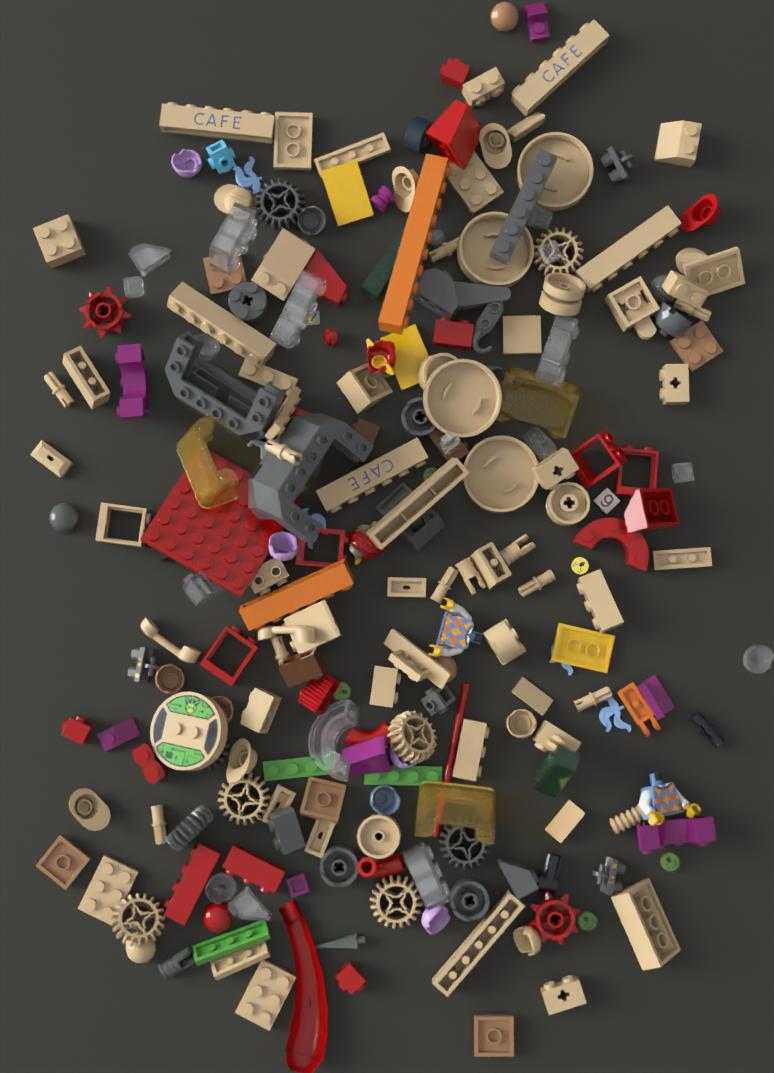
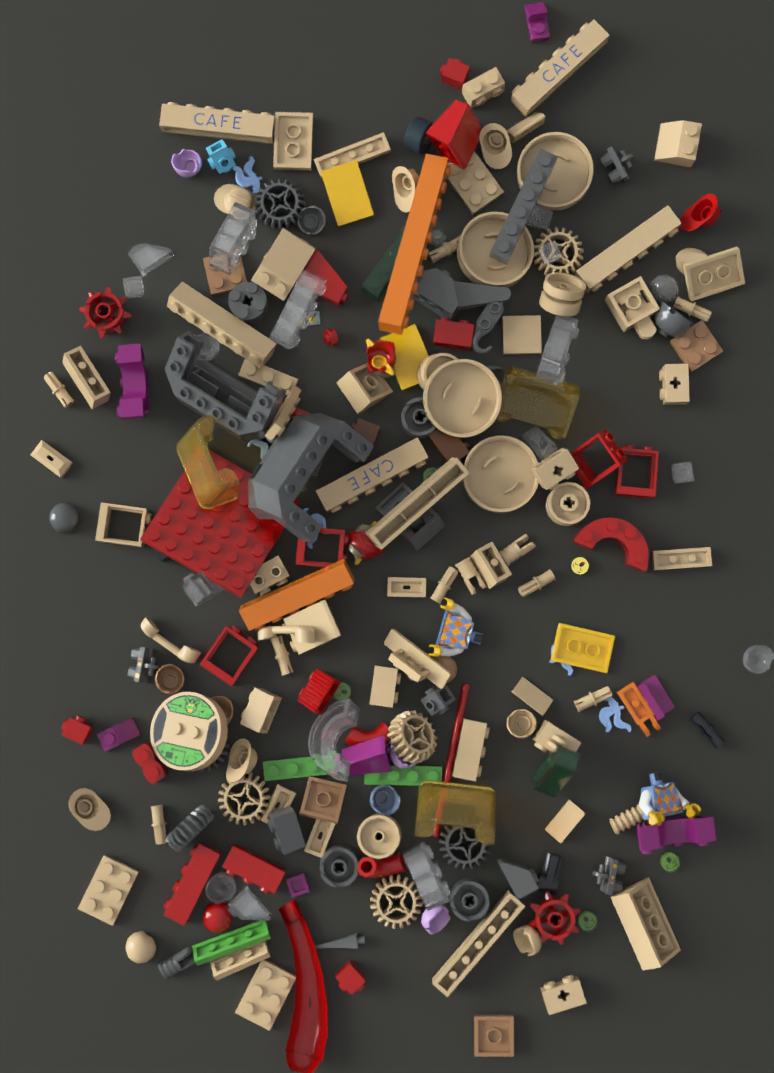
tan brick [33,214,87,268] -> none
medium nougat plate [36,834,91,890] -> none
tan gear [111,893,165,948] -> none
tan pin [265,439,302,465] -> none
lavender hair [269,532,298,561] -> none
reddish brown brick [278,647,326,688] -> none
magenta wheel [370,186,396,213] -> none
clear slope [438,432,461,457] -> none
tan brick [483,619,526,665] -> none
medium nougat hair [490,2,519,32] -> none
tan brick [576,569,624,633] -> none
white tile [593,488,620,514] -> none
red slope [624,488,680,533] -> none
tan brick [661,270,710,309] -> none

